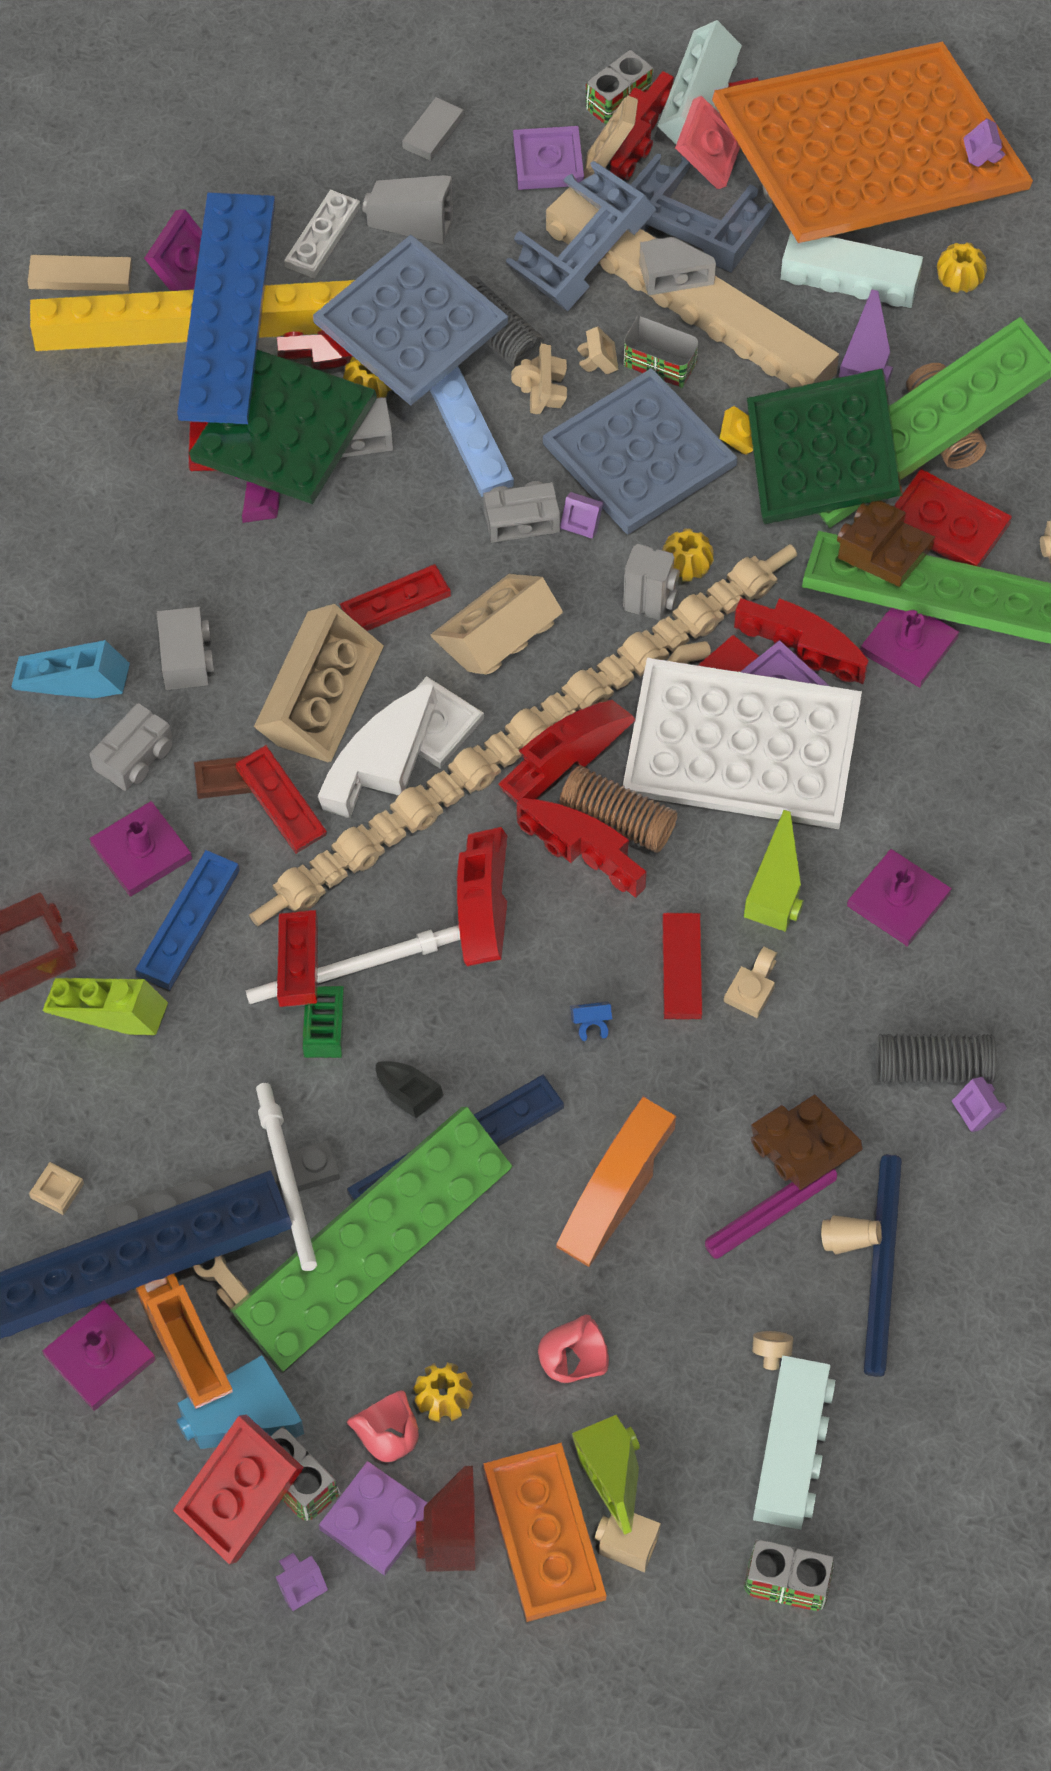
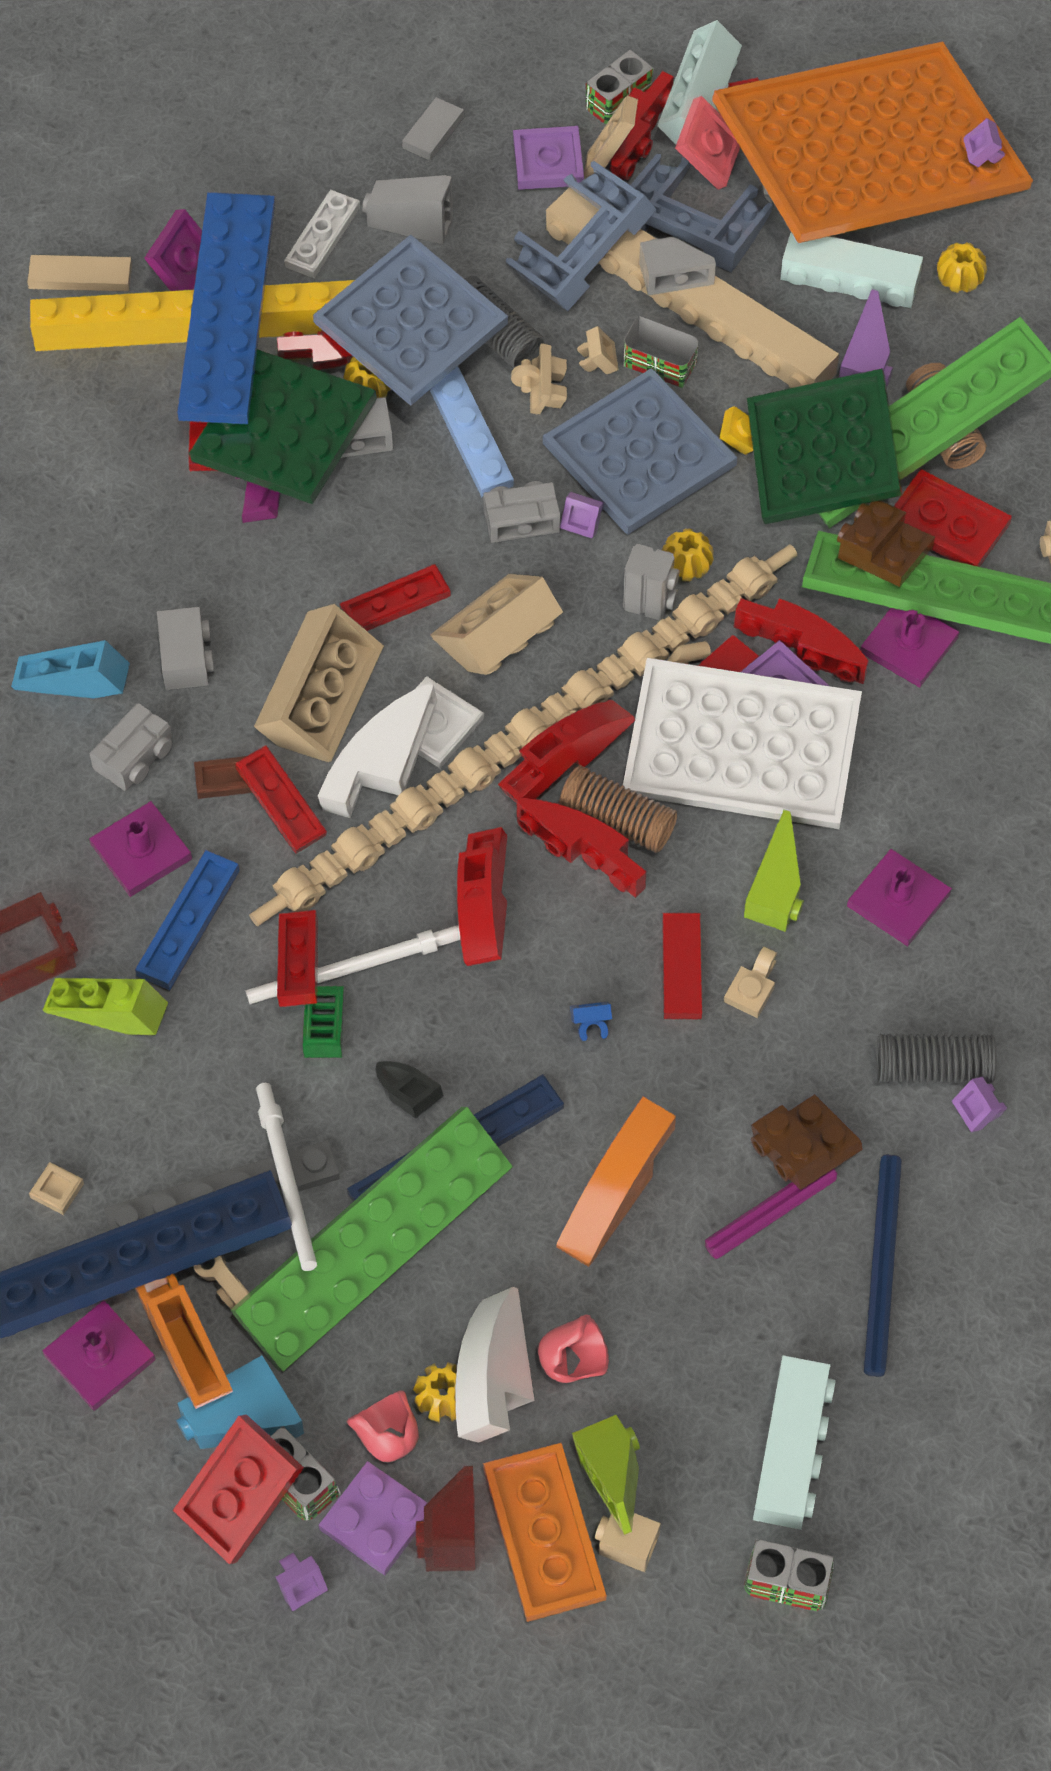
tan tile [752,1331,793,1370] -> none
tan cone [821,1215,882,1255] -> none
none -> white slope [455,1287,535,1443]

